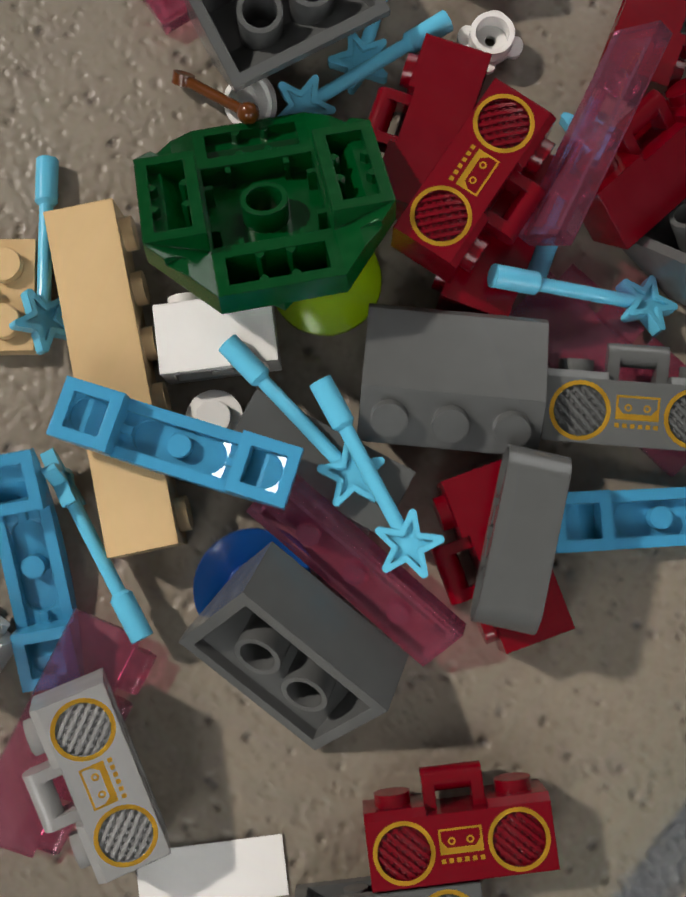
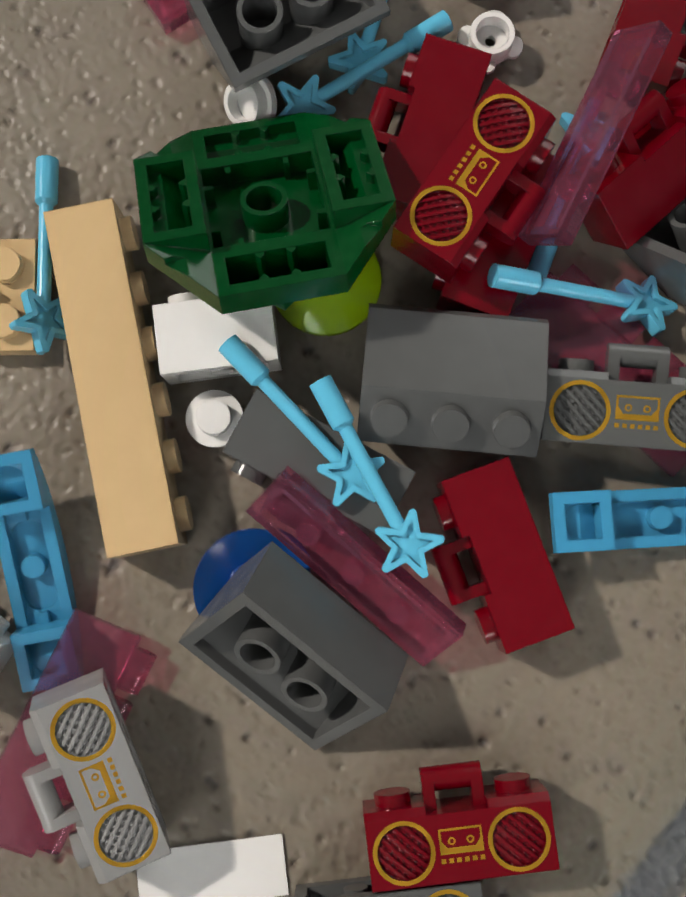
medium azure piece [40,448,153,645] -> none
dark azure slope [46,376,304,510] -> none
reddish brown hinge [171,70,260,125] -> none
dark grey beam [470,444,572,635] -> none

